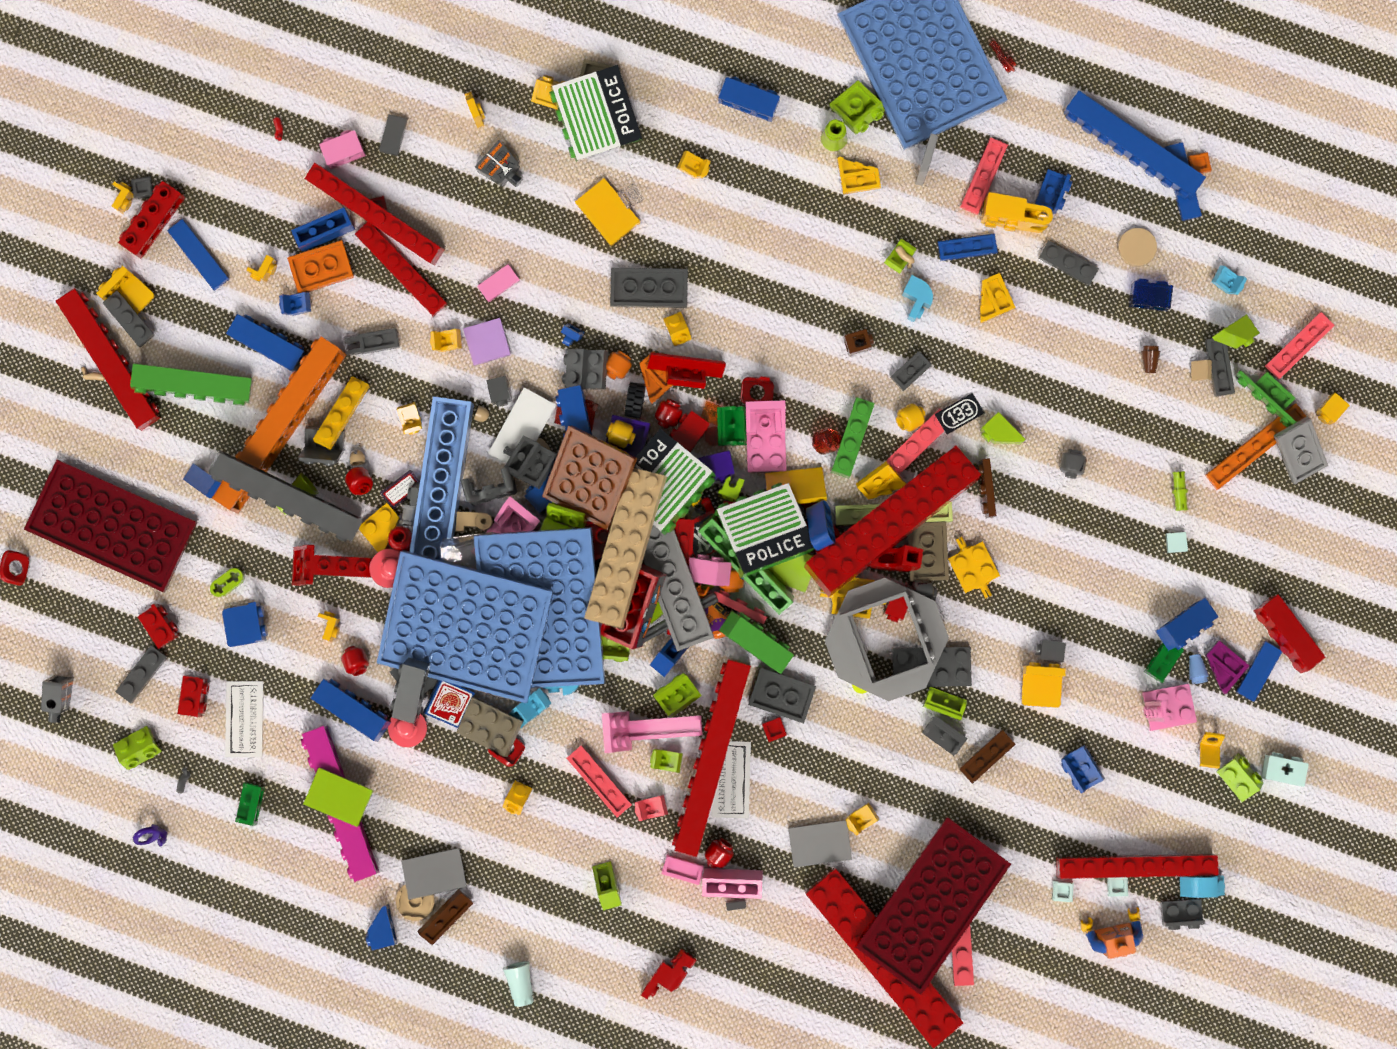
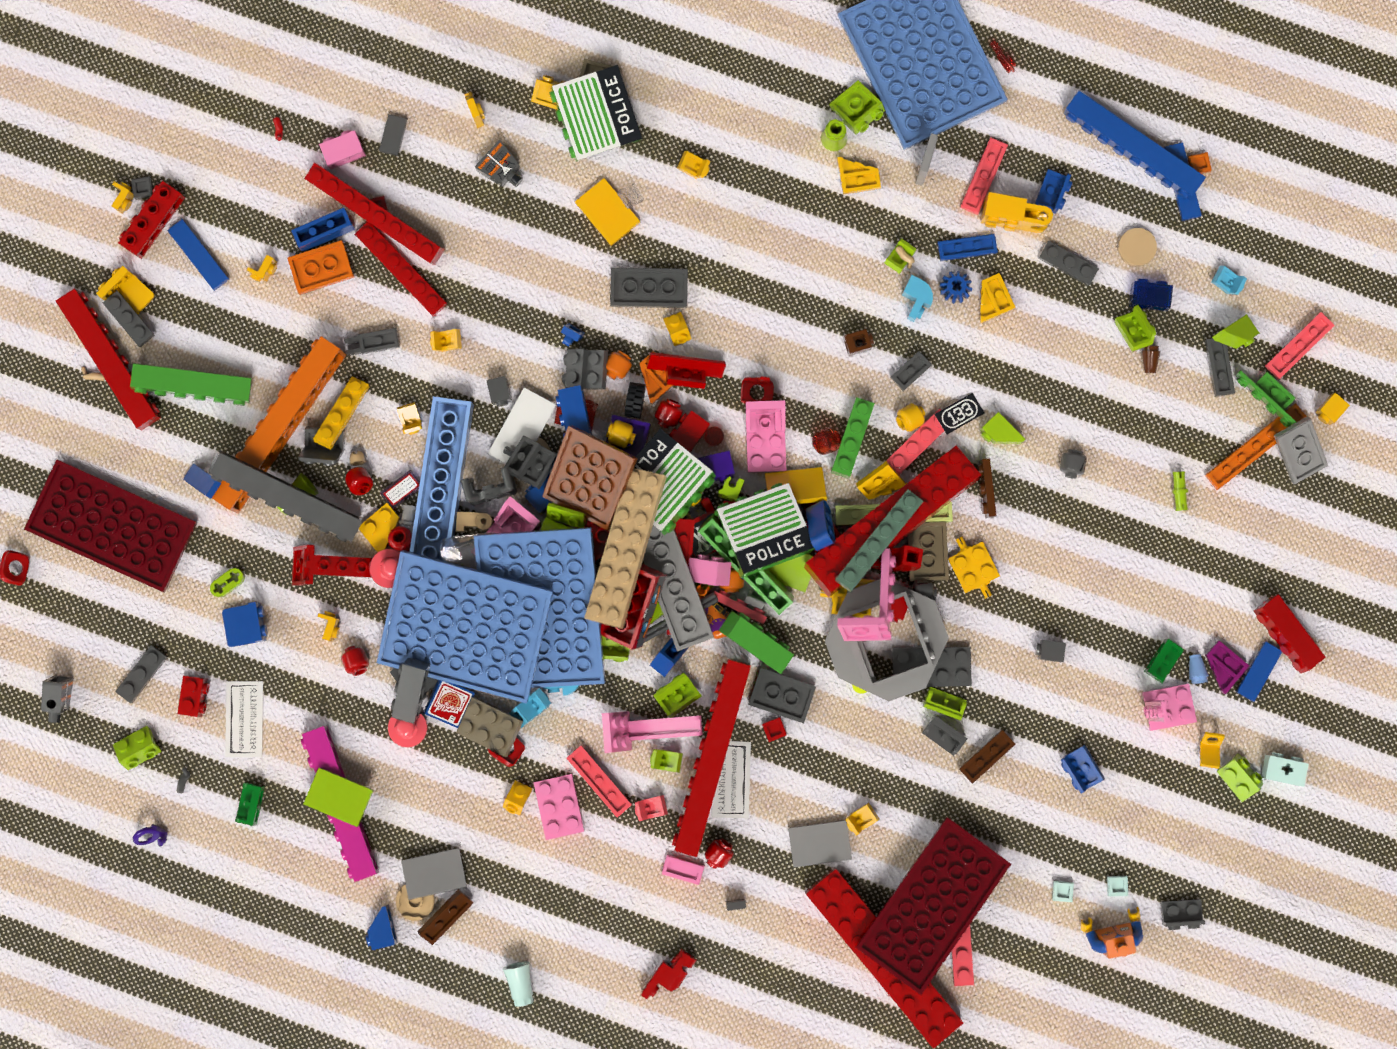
red bracket [138,603,179,649] -> none
blue brick [226,314,307,372] -> none
blue bracket [279,292,311,316] -> none
blue brick [311,678,391,742] -> none
dark grey plate [407,482,420,506] -> none
lavender tile [463,318,511,366] -> none
tan hinge [474,405,489,422] -> none
bright pink tile [477,264,520,302] -> none
lime slope [592,861,622,910] -> none
clear orange tile [700,401,721,426] -> none
bright pink brick [702,868,763,899] -> none
green hinge [717,406,747,446] -> none
blue brick [718,77,780,122] -> none
yellow bracket [1021,662,1066,708] -> none
red brick [1056,854,1219,879] -> none
blue brick [1155,597,1218,651] -> none
light aqua tile [1165,532,1188,553] -> none
medium azure brick [1180,875,1225,898] -> none
tan tile [1191,360,1212,381] -> none
none -> bright pink plate [534,774,584,840]
none -> light grey tile [745,589,766,609]
none -> sand green plate [835,490,923,593]
none -> bright pink bracket [837,548,896,641]
none -> blue gear [939,271,973,304]
none -> lime bracket [1114,305,1156,352]

